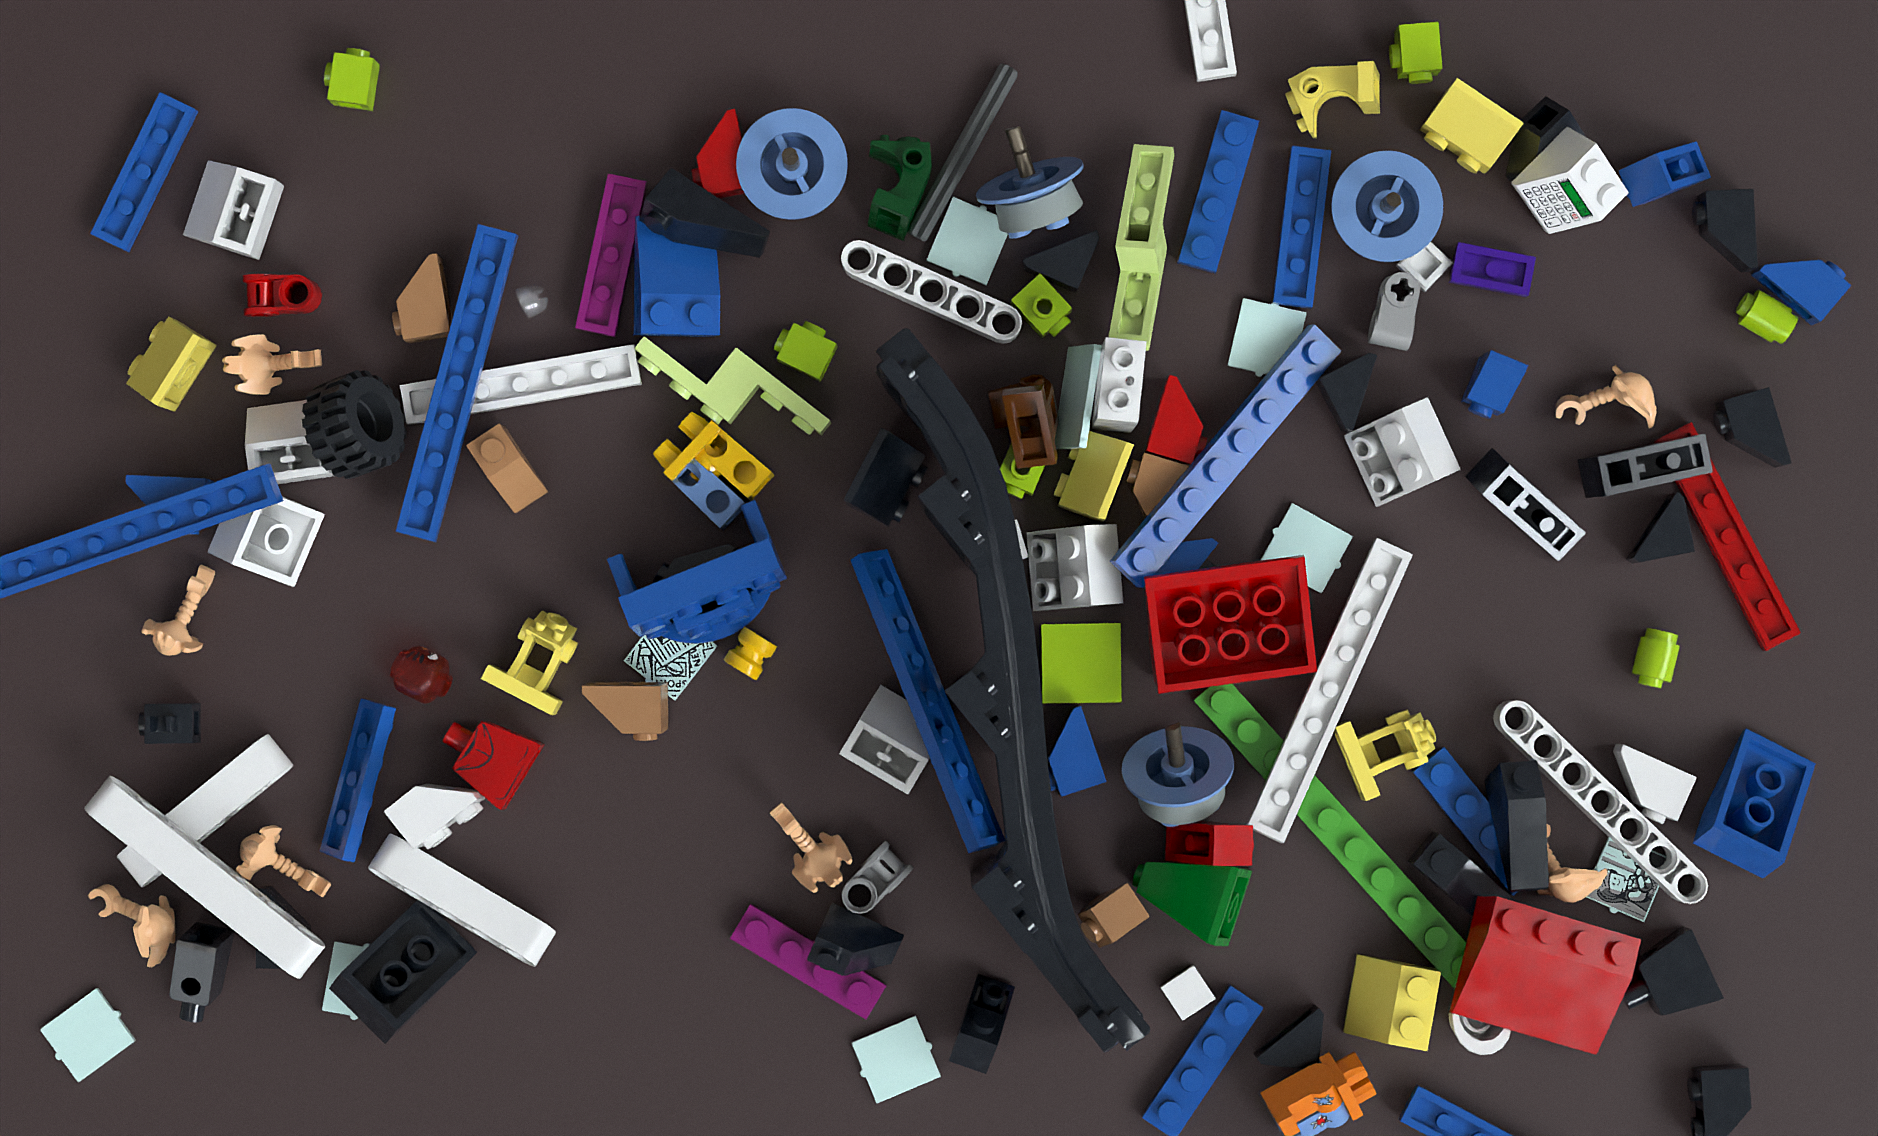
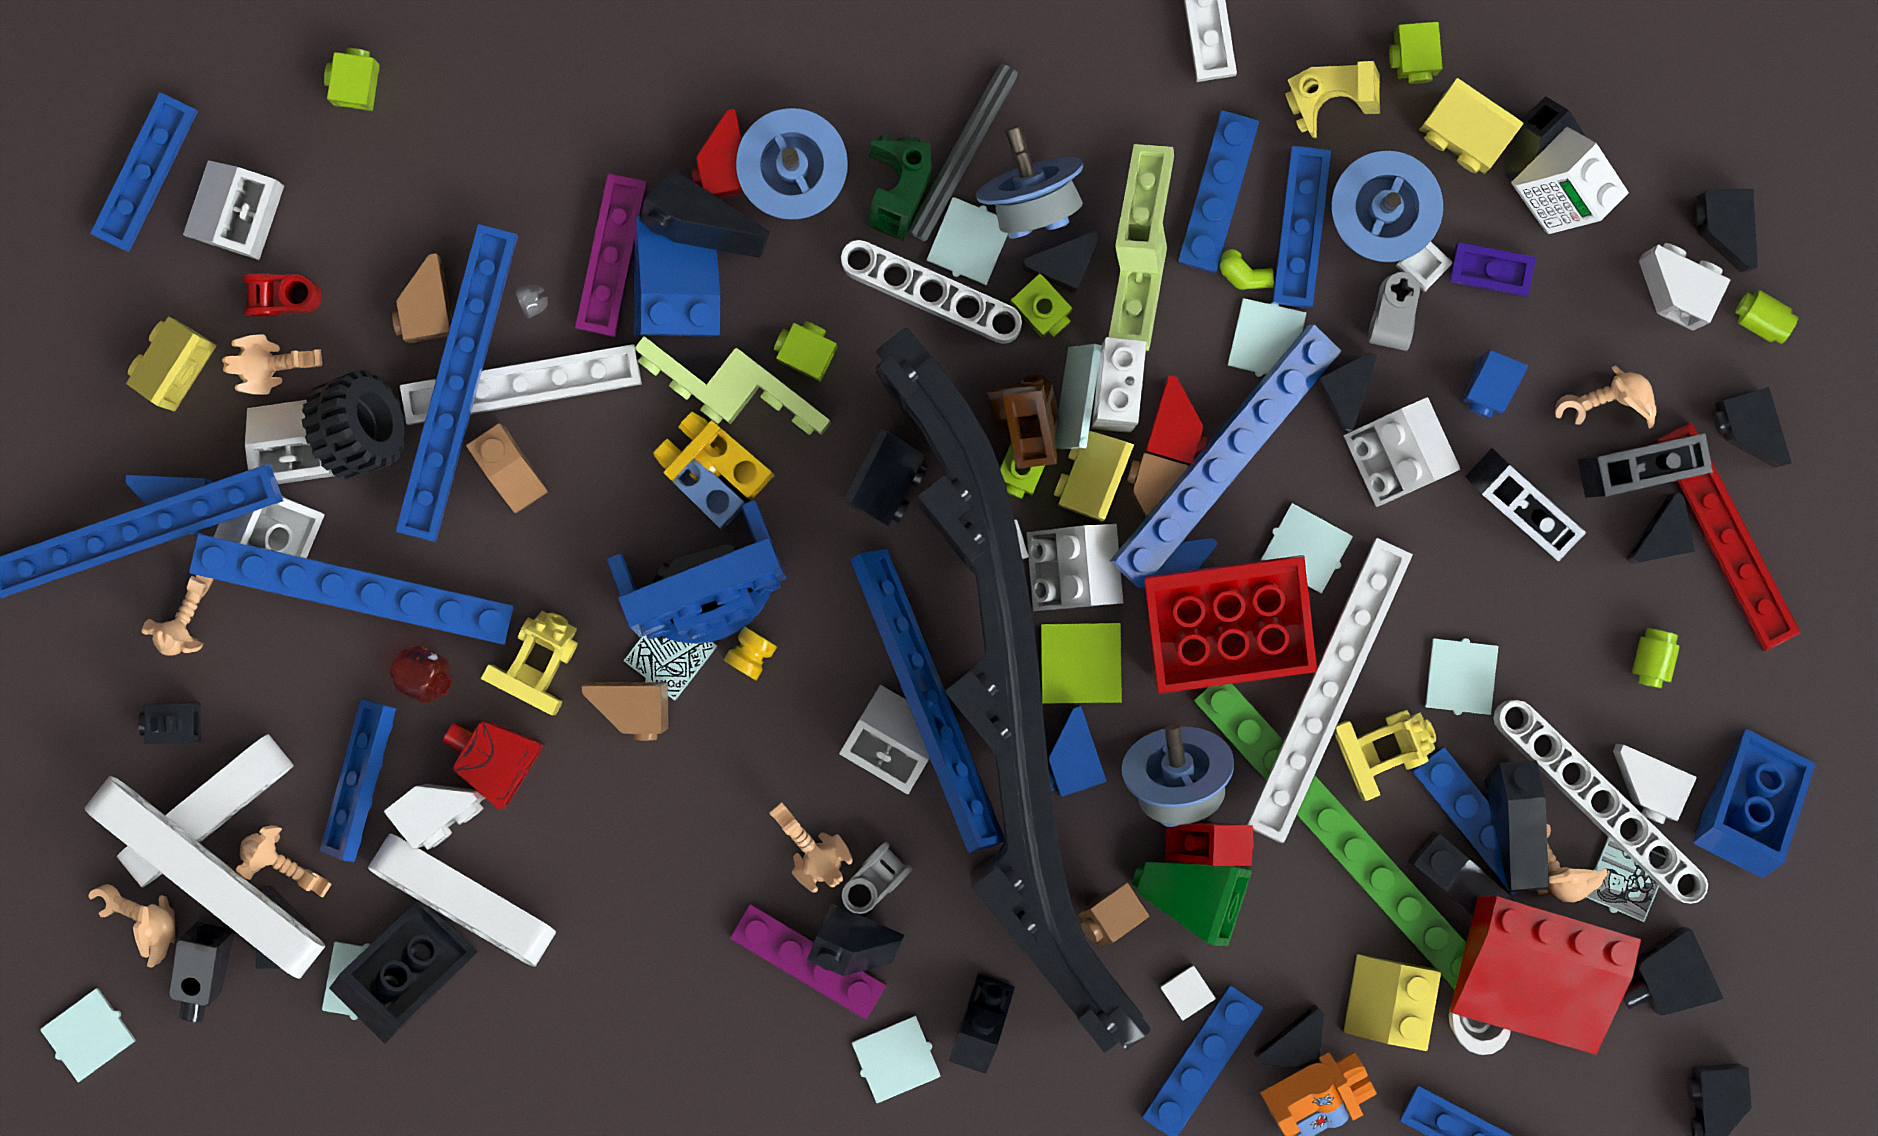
blue slope [1618,141,1711,207] -> none
blue slope [1751,260,1851,325] -> none
none -> blue plate [189,533,514,645]
none -> lime arm [1219,249,1274,290]
none -> light aqua piece [1425,638,1498,715]
none -> white slope [1639,243,1731,331]

